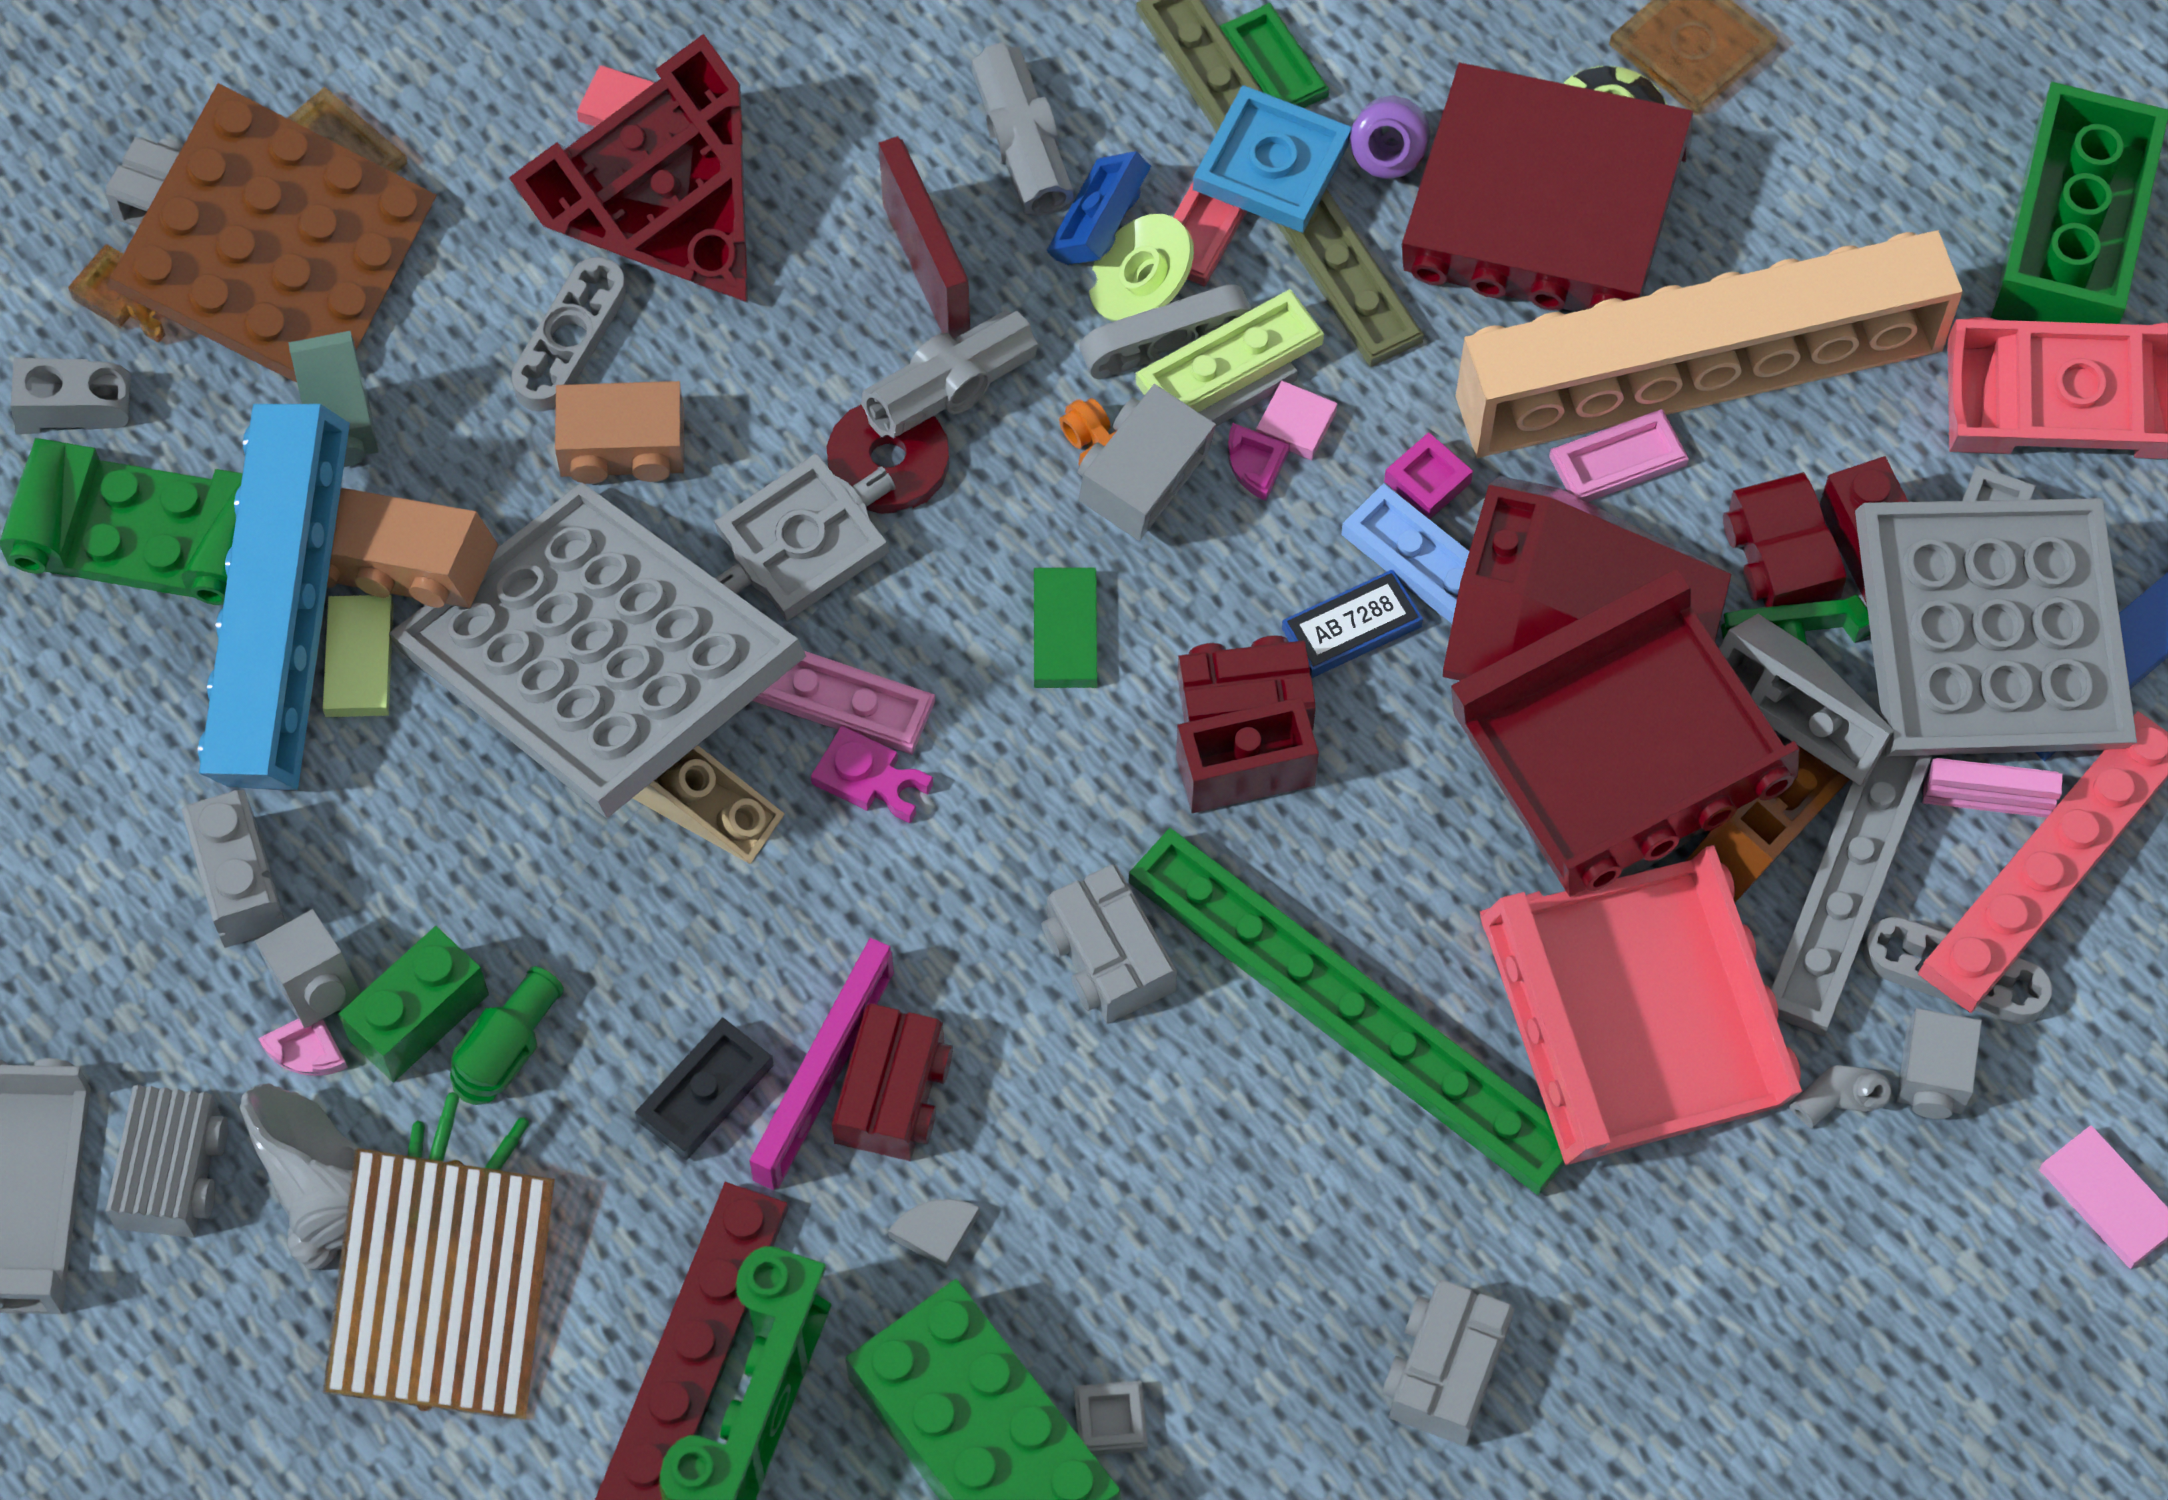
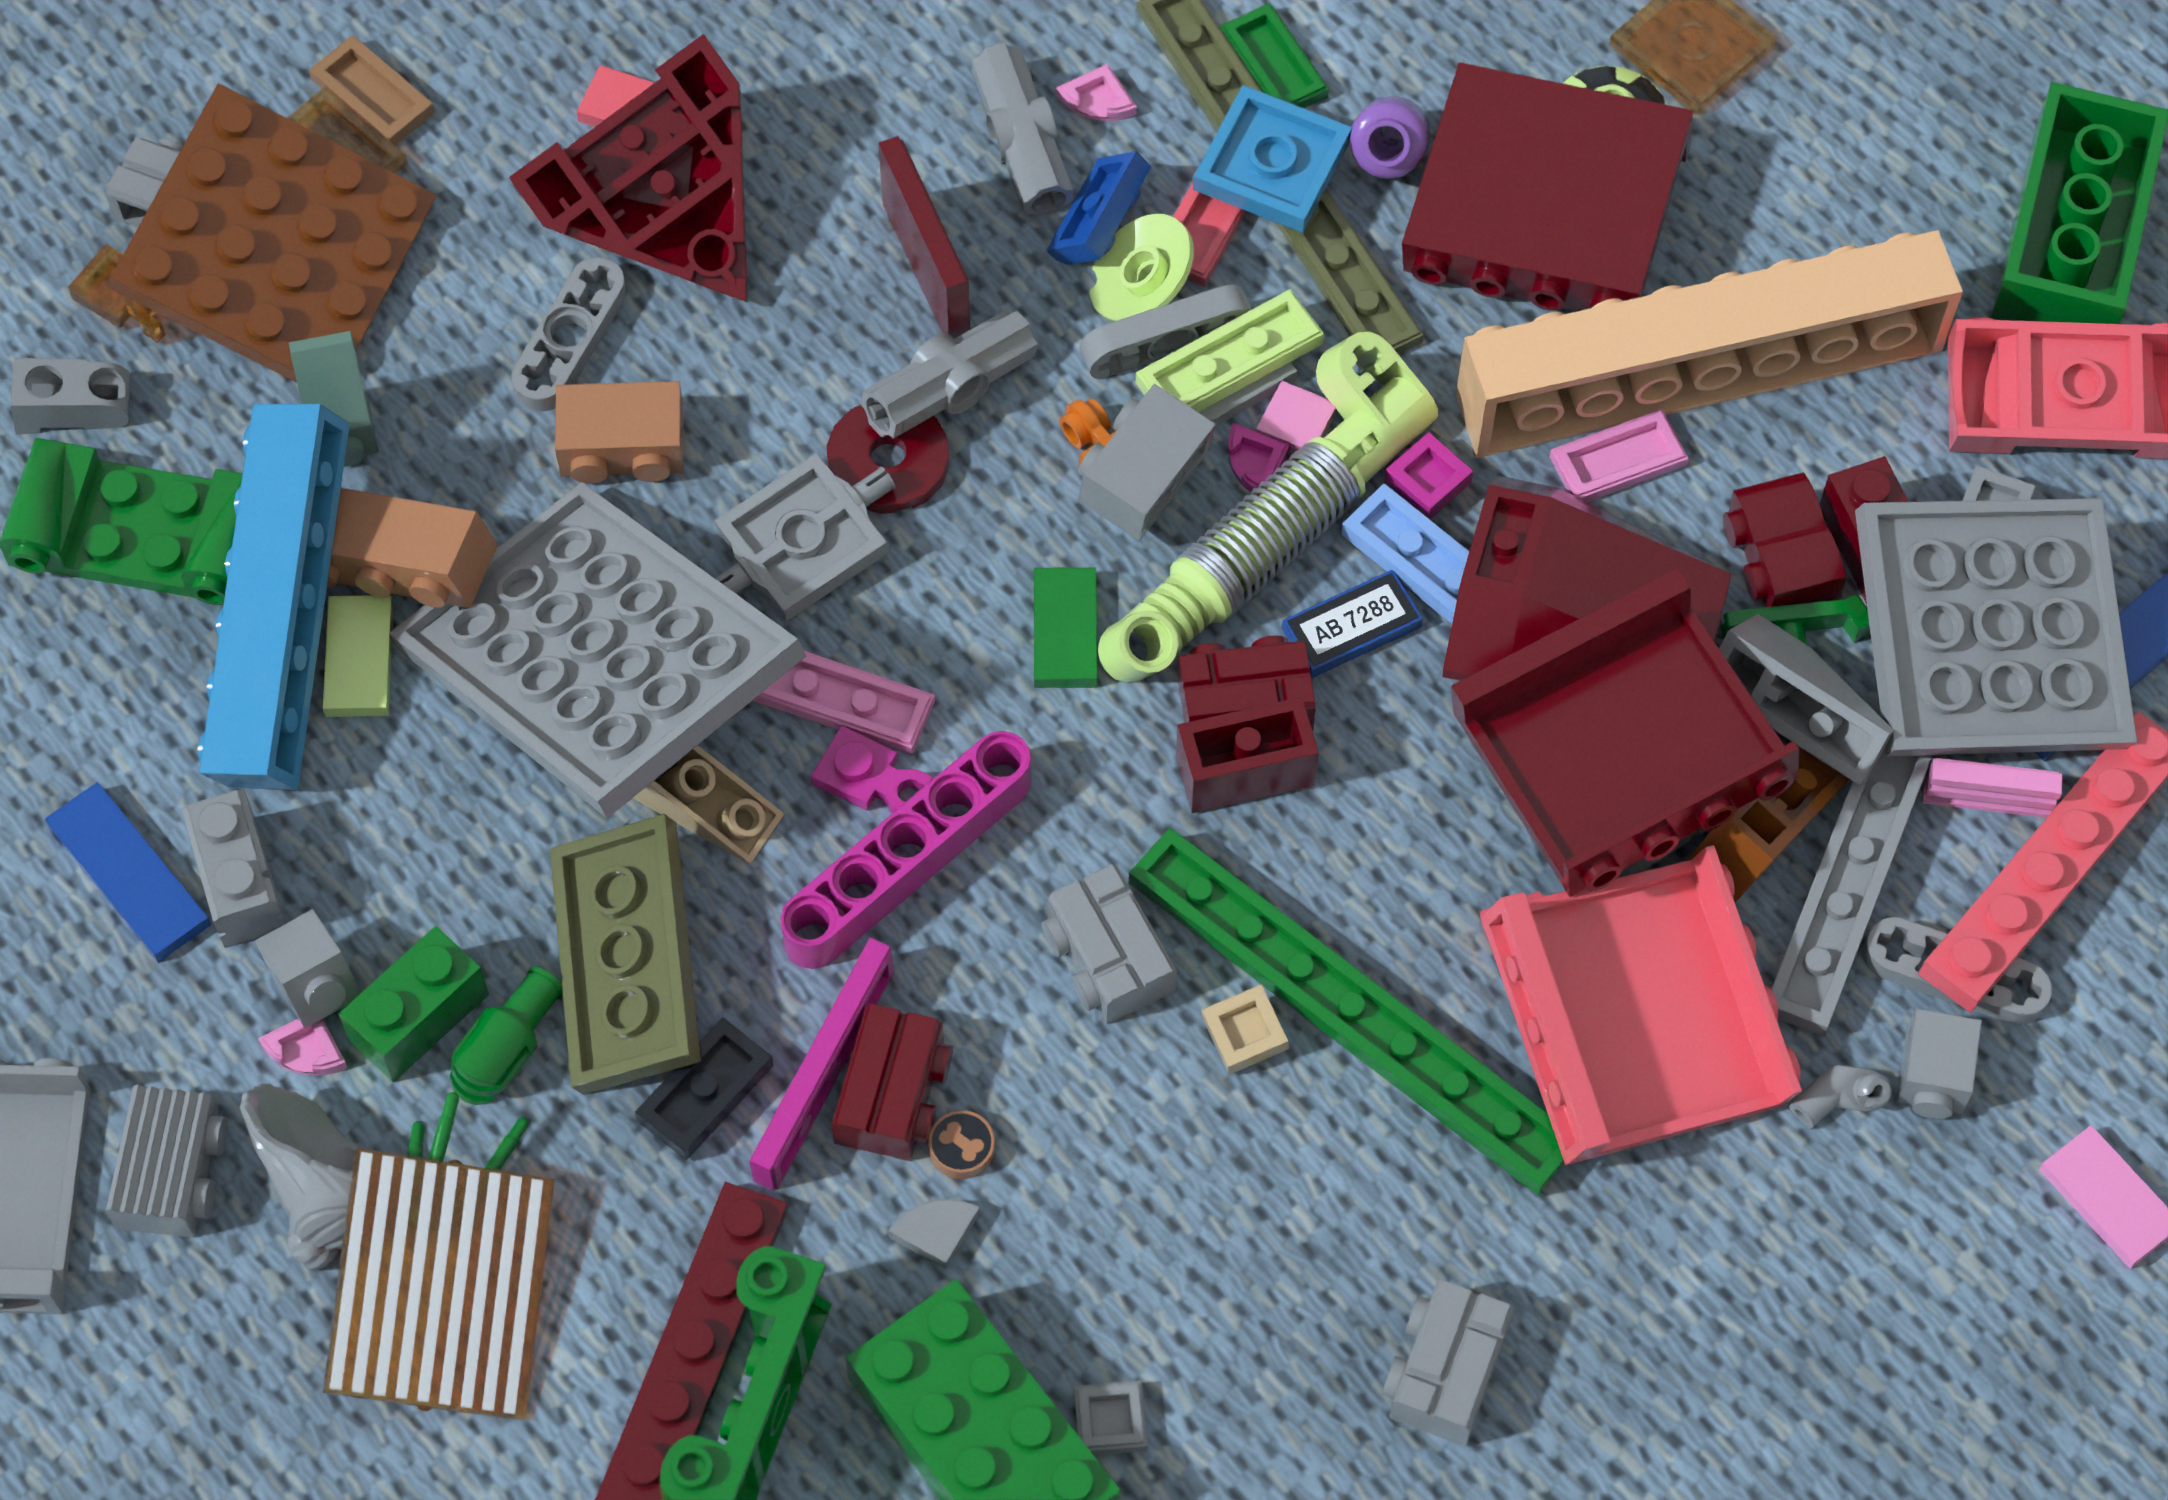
none -> blue tile [45,782,211,963]
none -> medium nougat tile [309,35,435,149]
none -> olive plate [550,813,701,1095]
none -> dark pink beam [780,731,1031,969]
none -> tile [928,1110,995,1180]
none -> bright pink tile [1056,63,1137,121]
none -> yellowish green piece [1098,331,1438,683]
none -> tan plate [1201,984,1289,1075]

